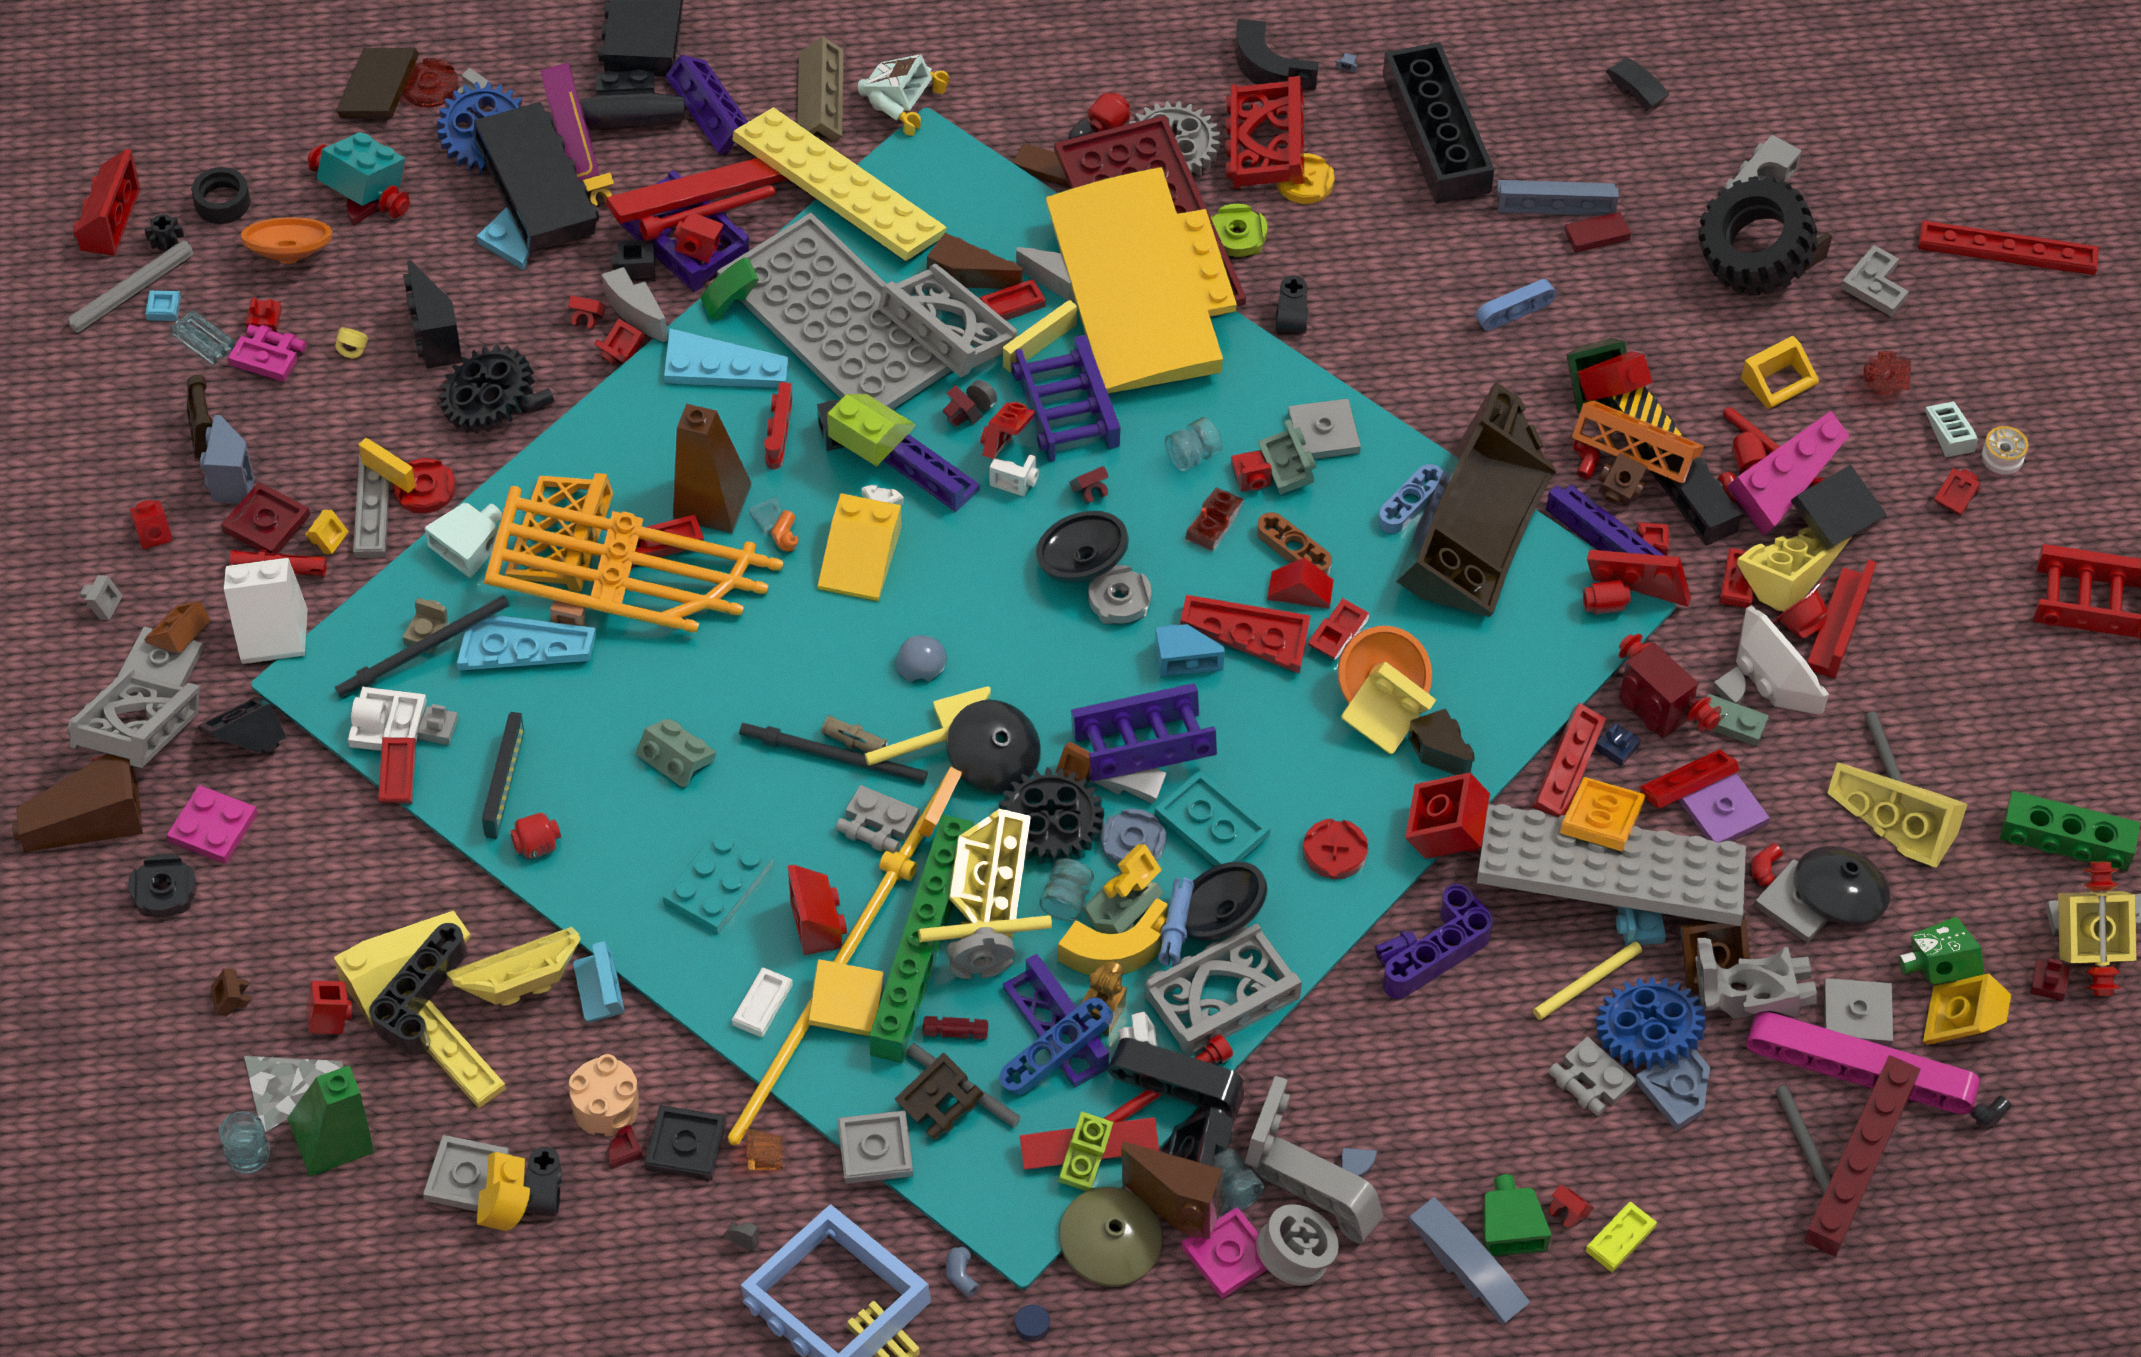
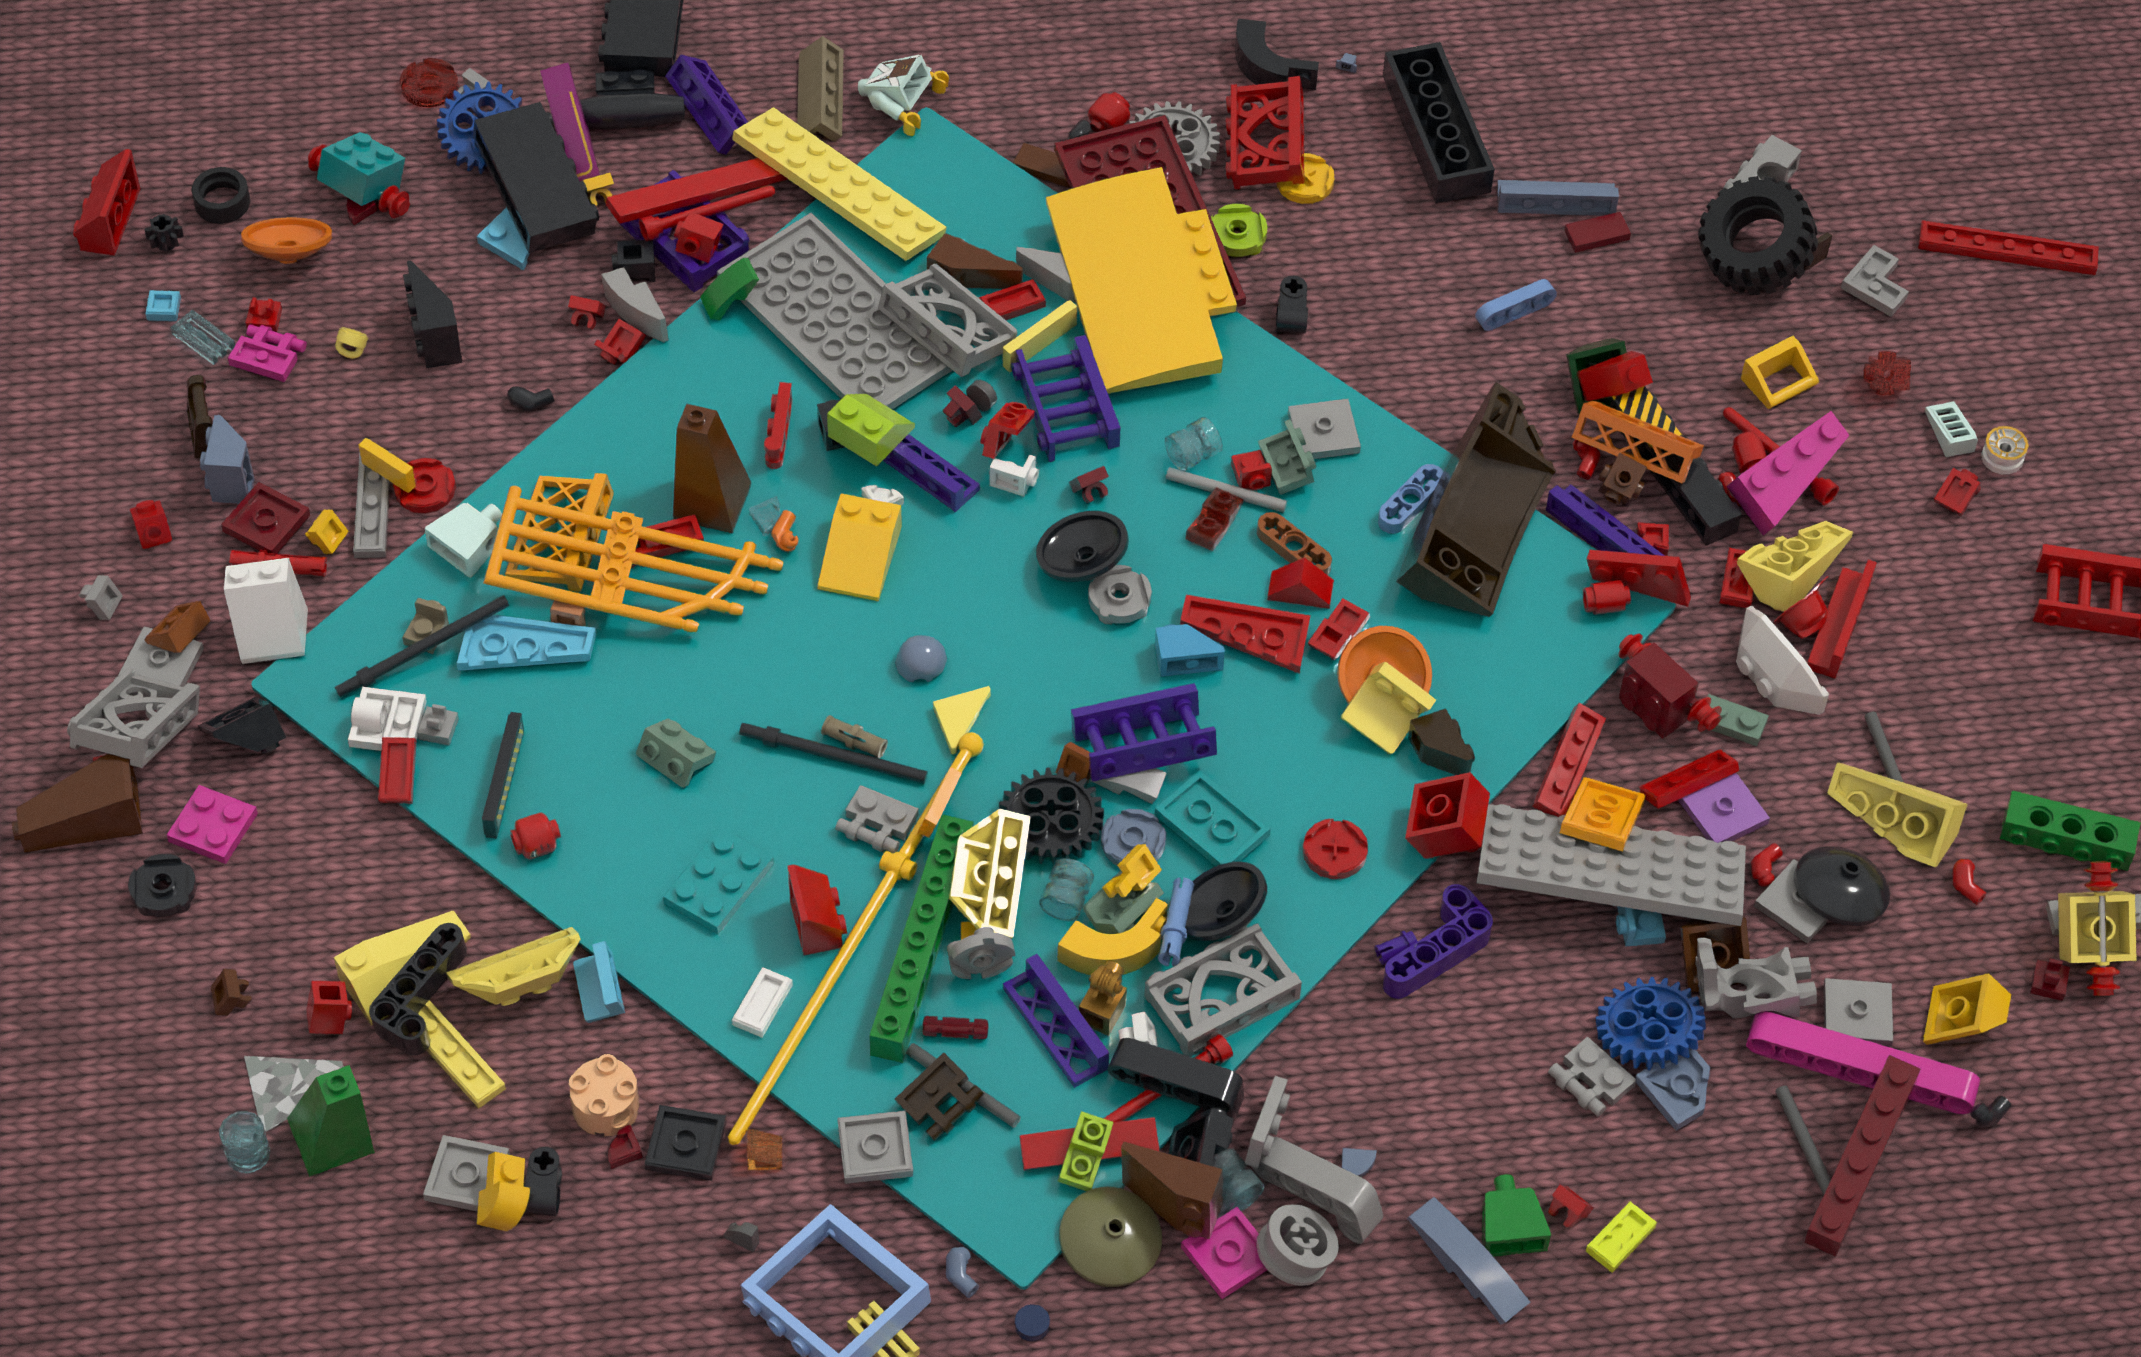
light grey axle [67,240,193,333] -> none
dark brown tile [337,47,419,118] -> none
black gear [438,344,535,434] -> none
medium azure wing [664,328,789,388] -> none
yellow tile [807,959,884,1036] -> none
light yellow bar [864,726,949,766] -> none
light yellow bar [918,915,1052,942] -> none
black dish [946,700,1041,794] -> none
blue beam [1000,998,1113,1095] -> none
light yellow bar [1533,941,1642,1020] -> none
dark blue tile [1595,723,1641,767] -> none
black slope [1606,57,1670,111] -> none
light grey tile [1713,667,1746,704] -> none
black tile [1791,465,1887,551] -> none
green torso [1898,917,1984,985] -> none
none -> light grey bar [1166,467,1287,513]
none -> red arm [1952,859,1987,905]

